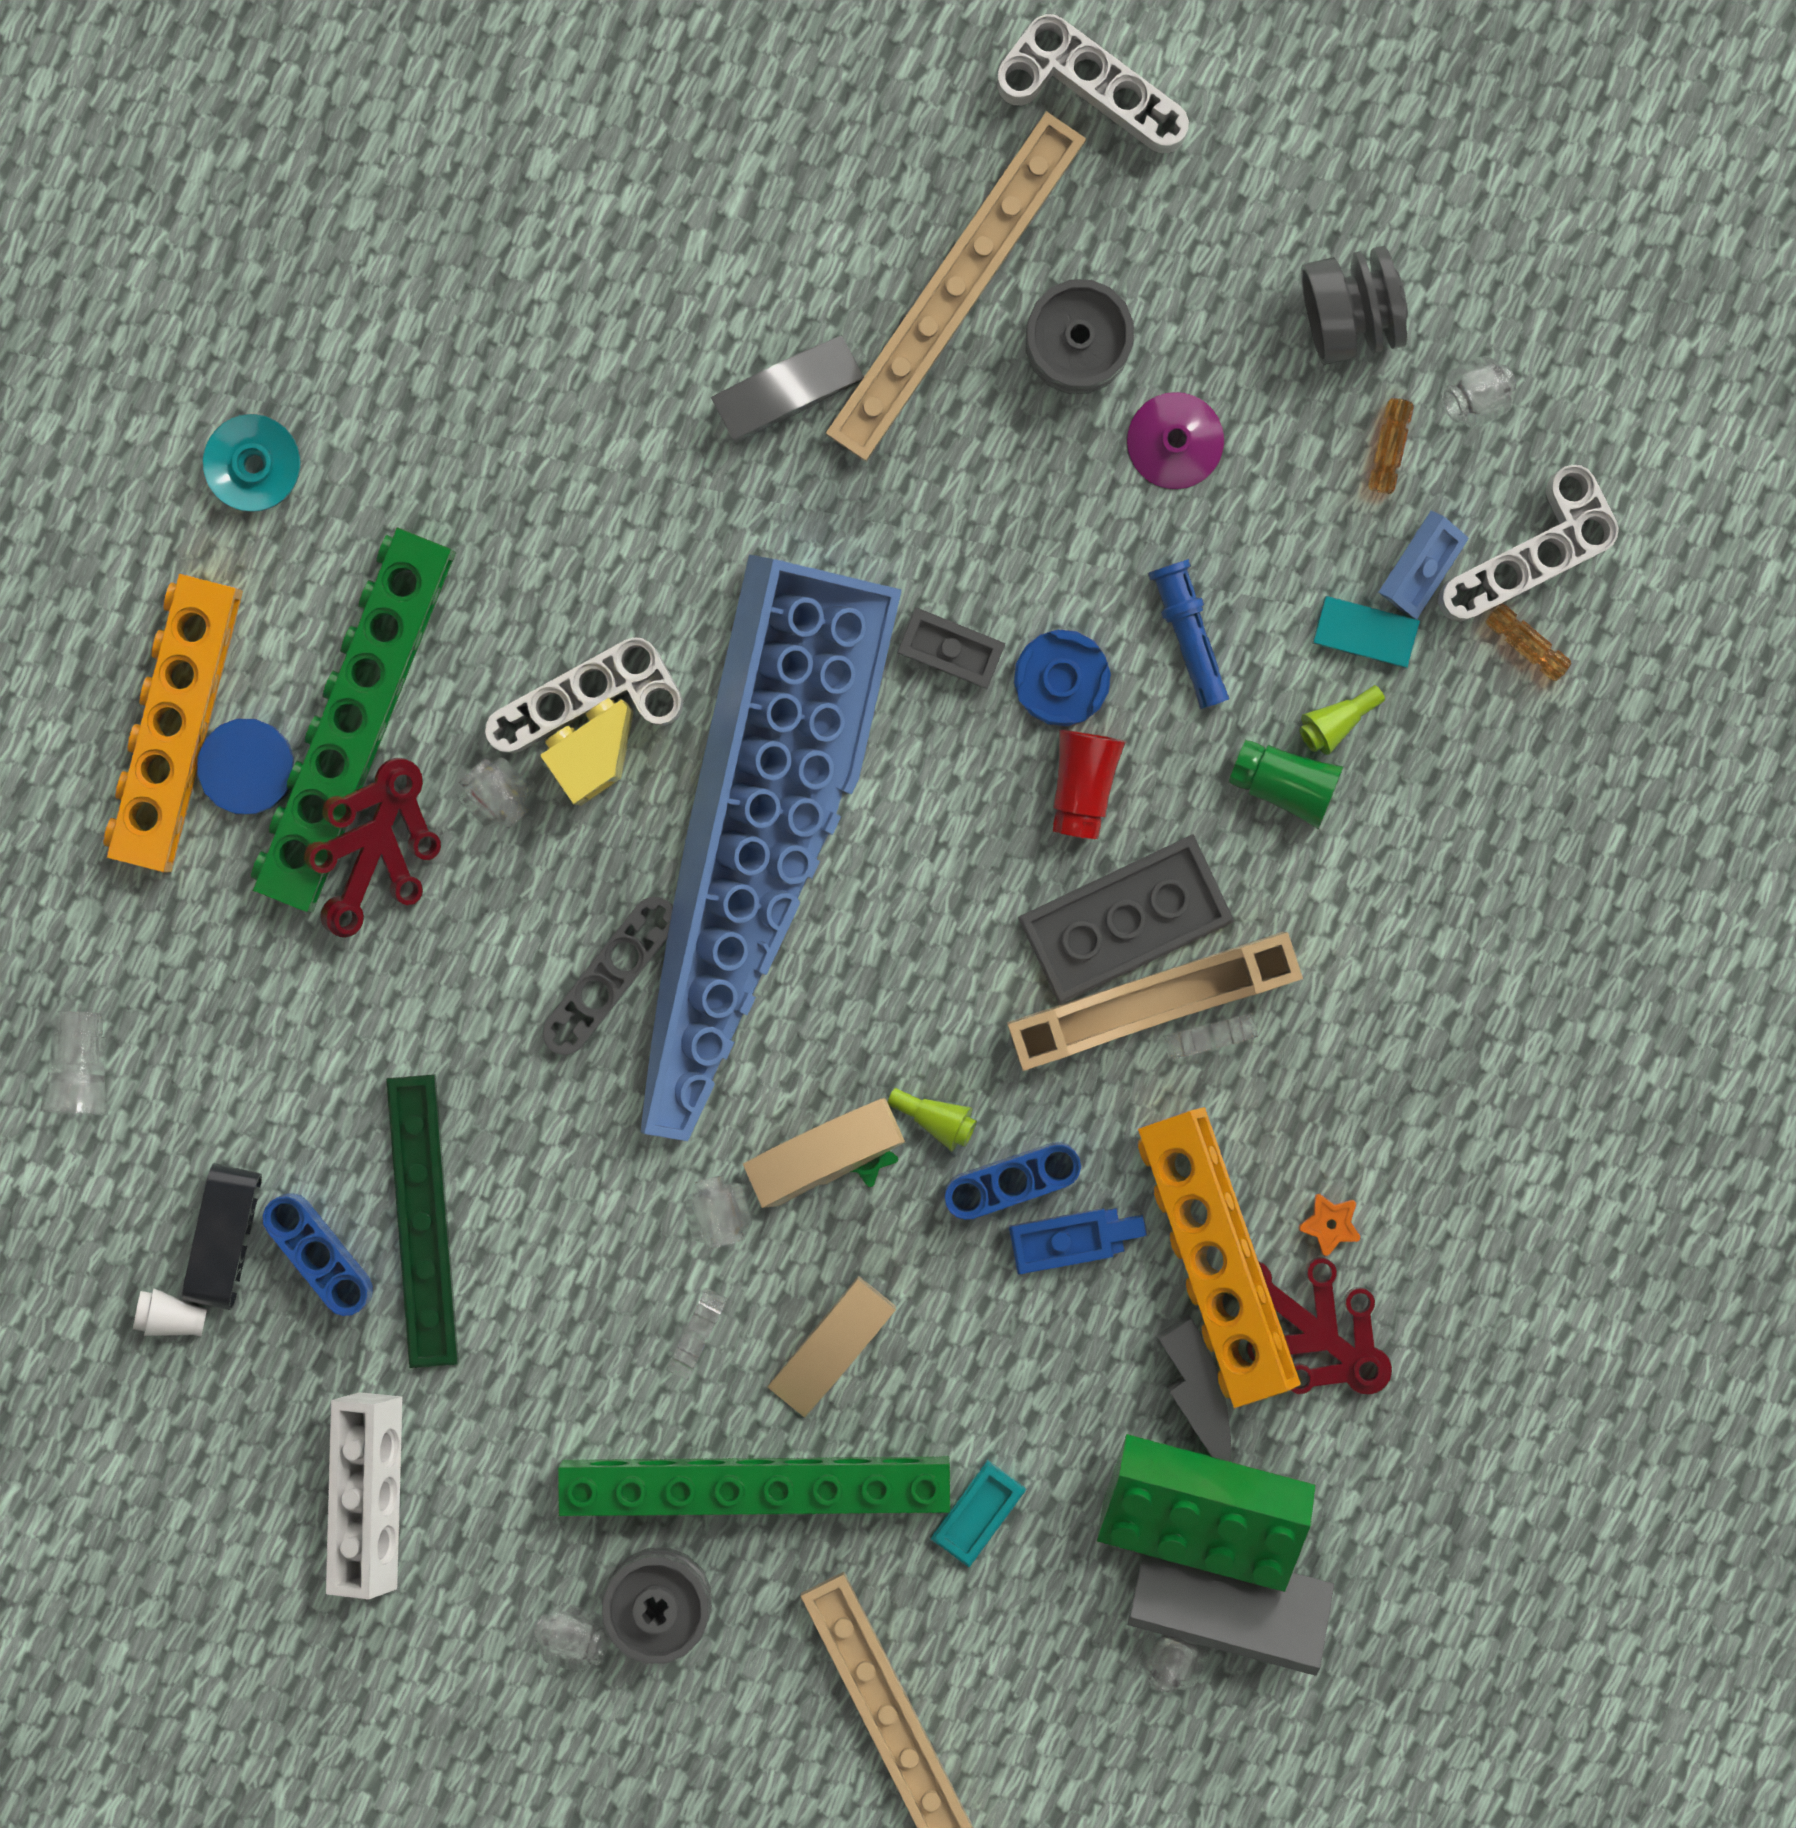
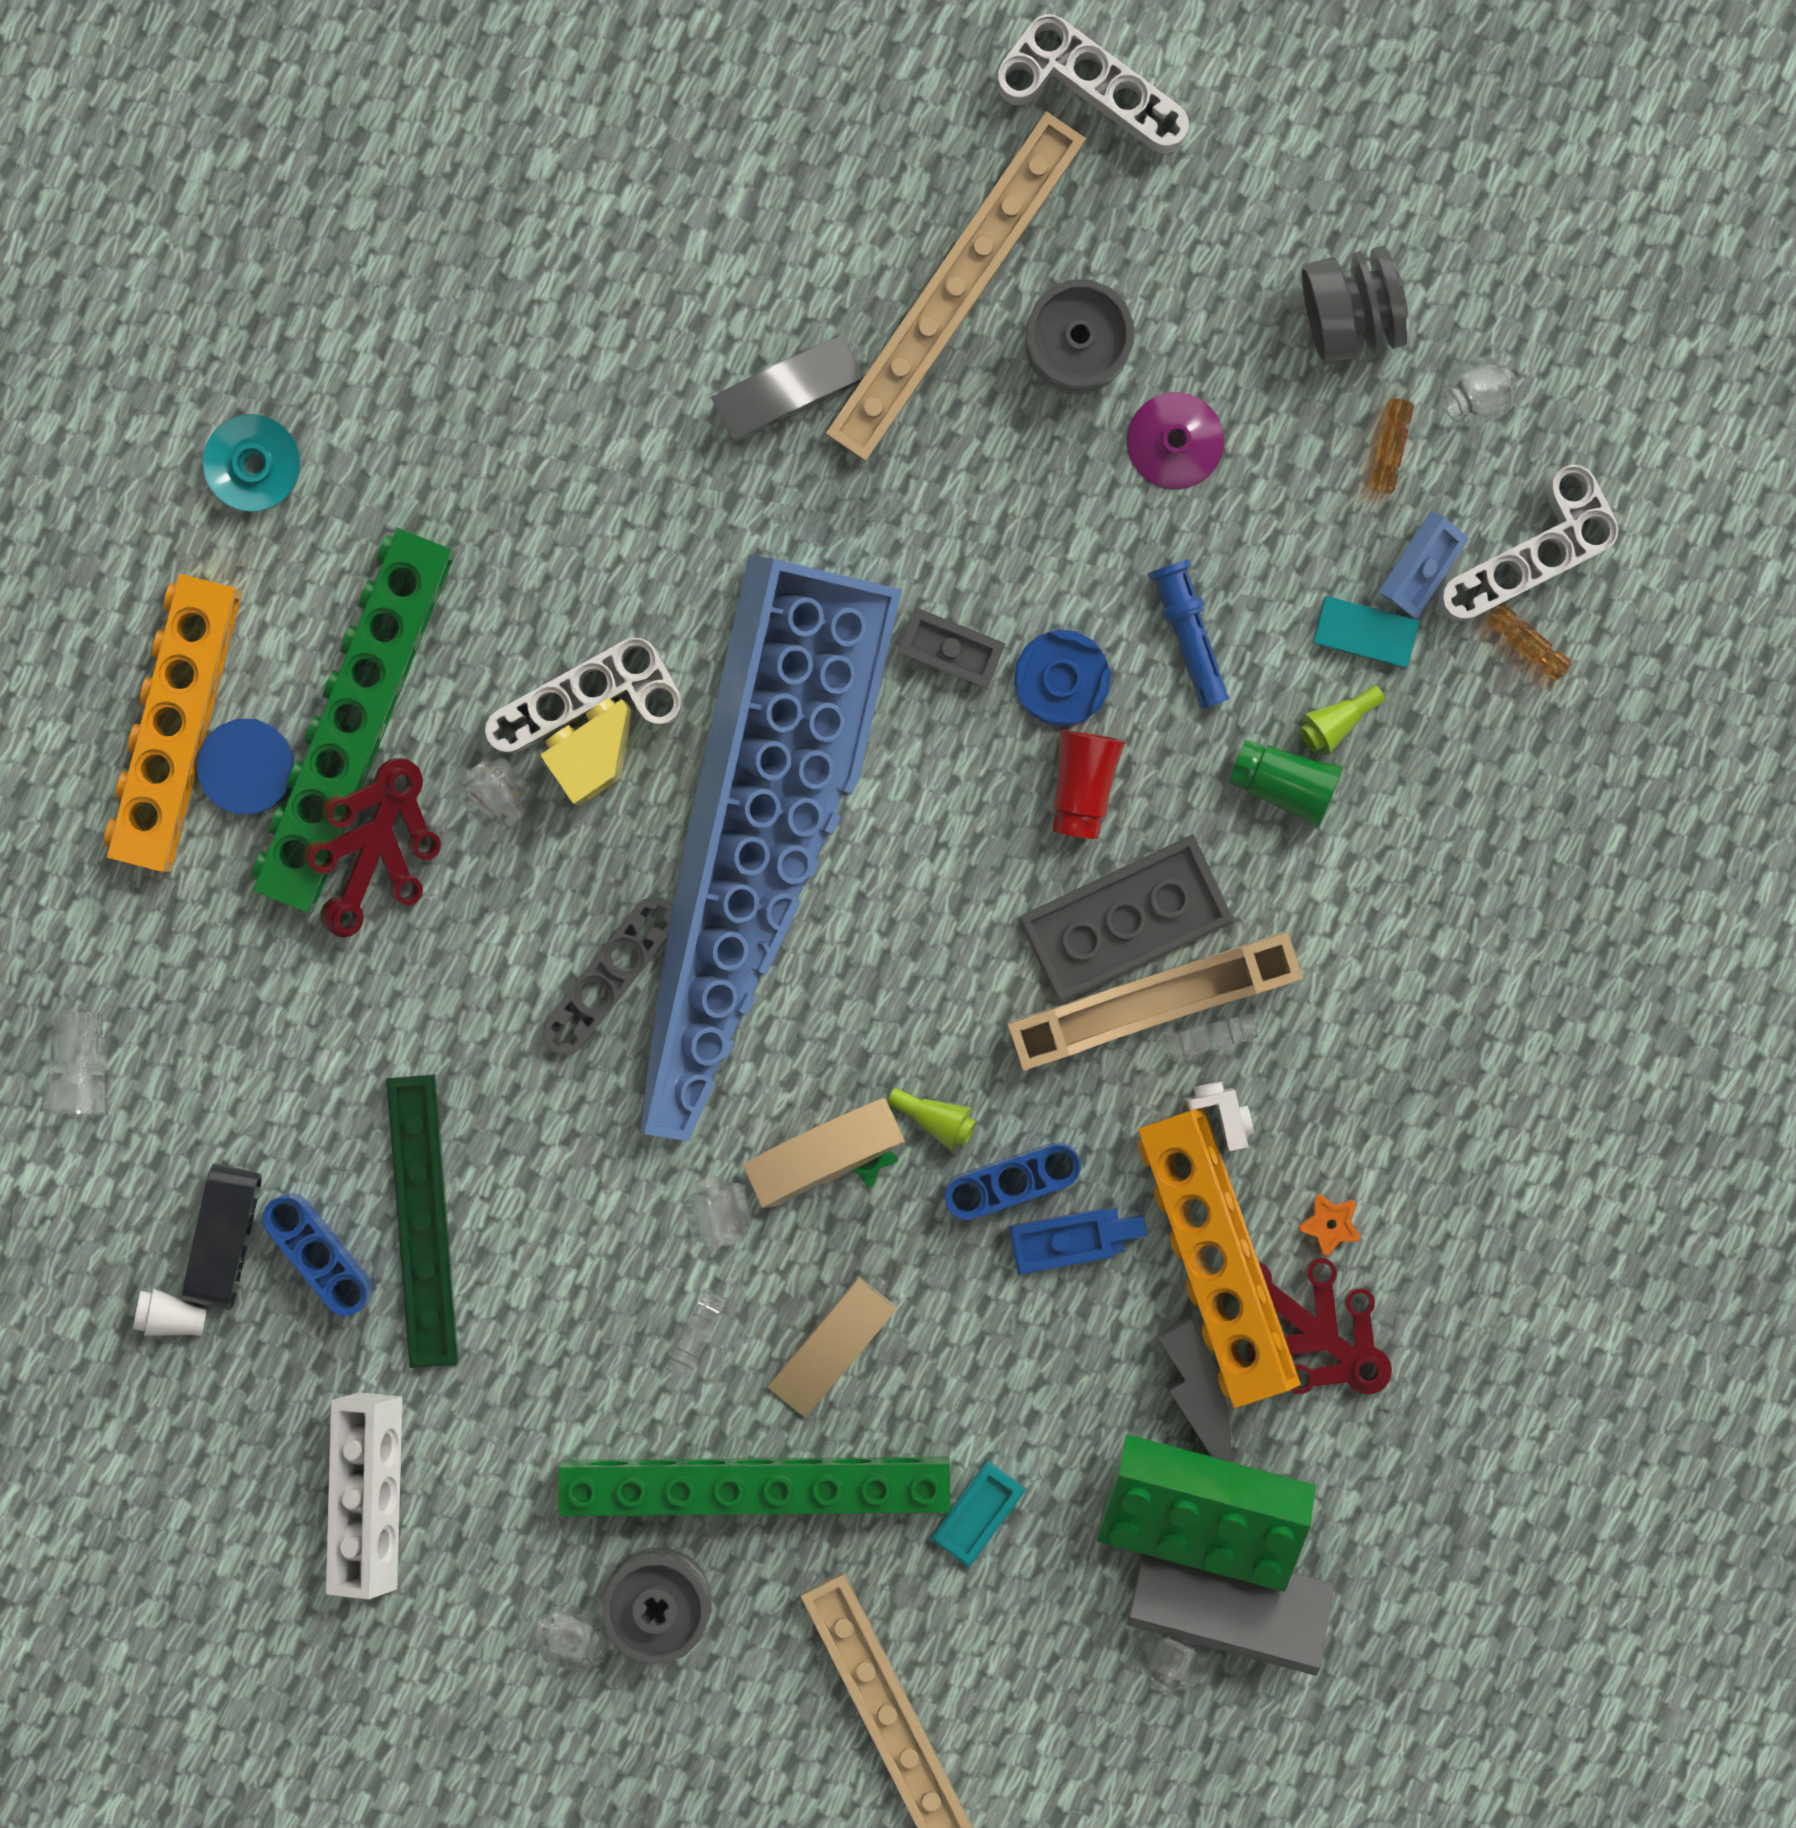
none -> white bracket [1185,1081,1254,1151]

